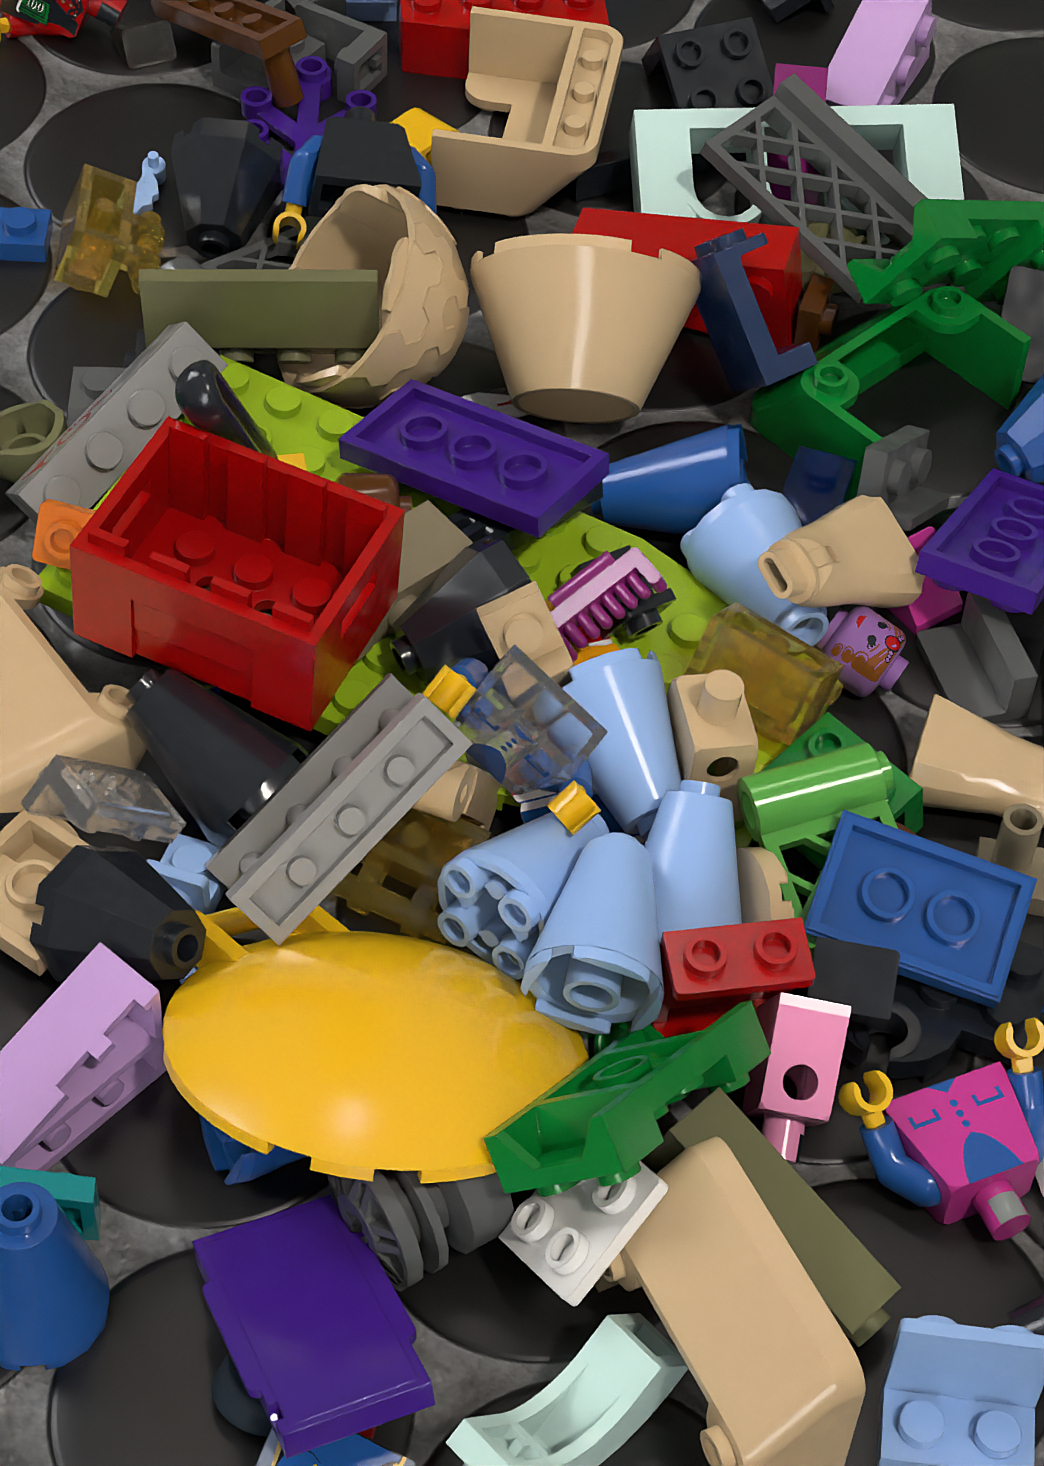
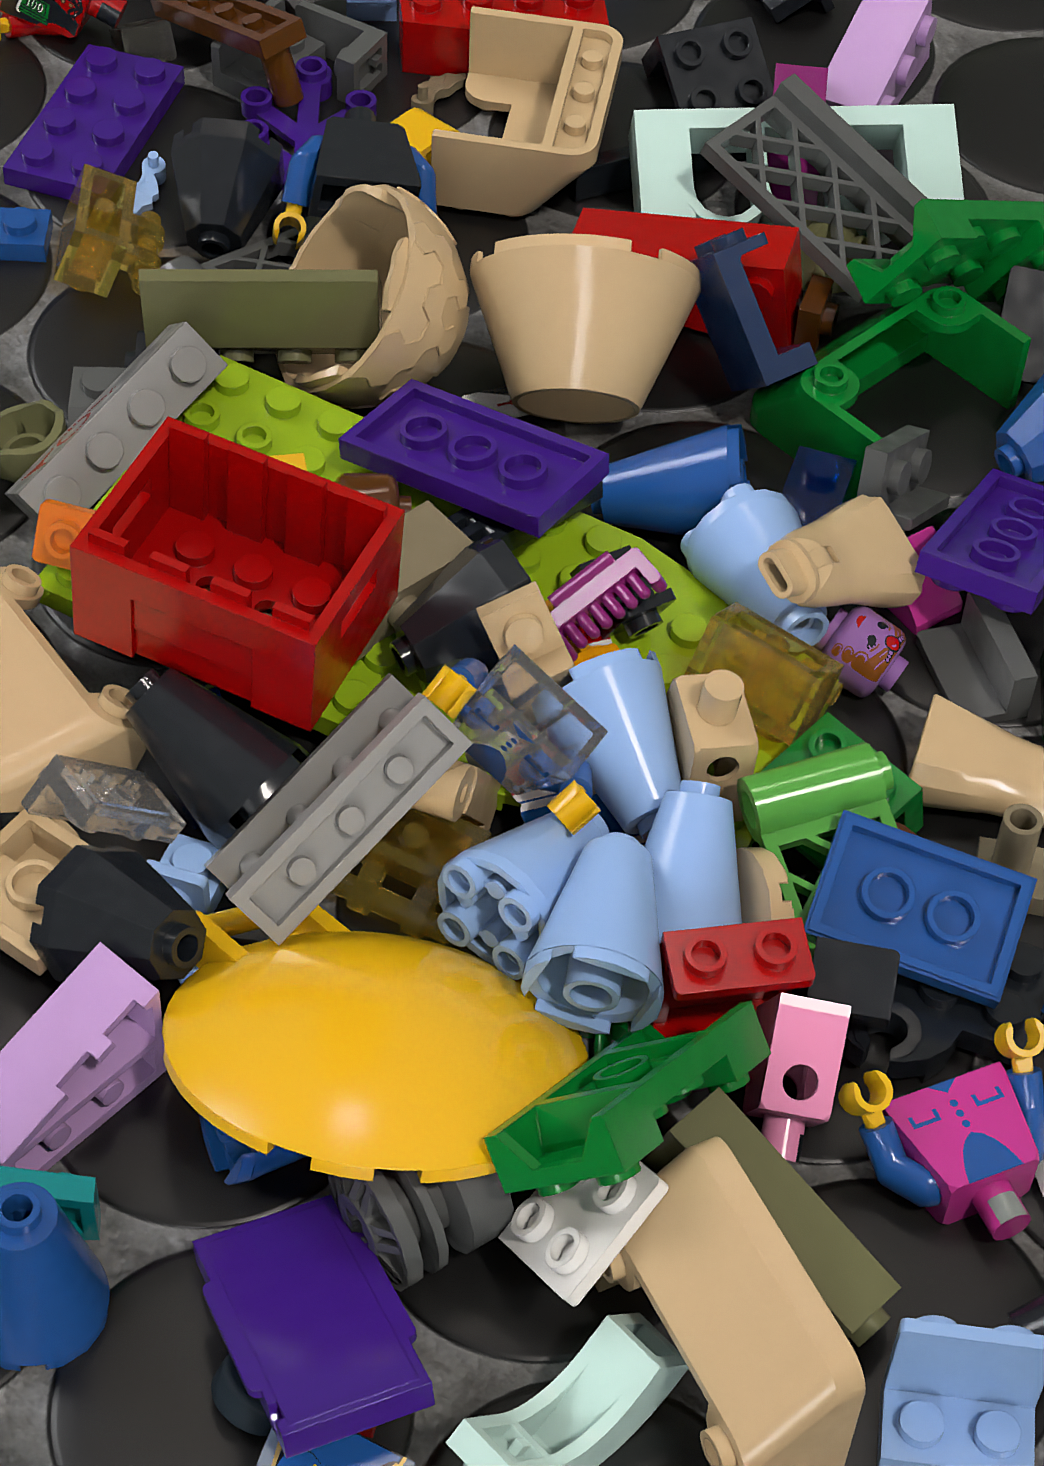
black piece [175,360,279,460] -> none
none -> dark purple plate [3,44,185,208]
none -> dark tan piece [411,72,468,116]

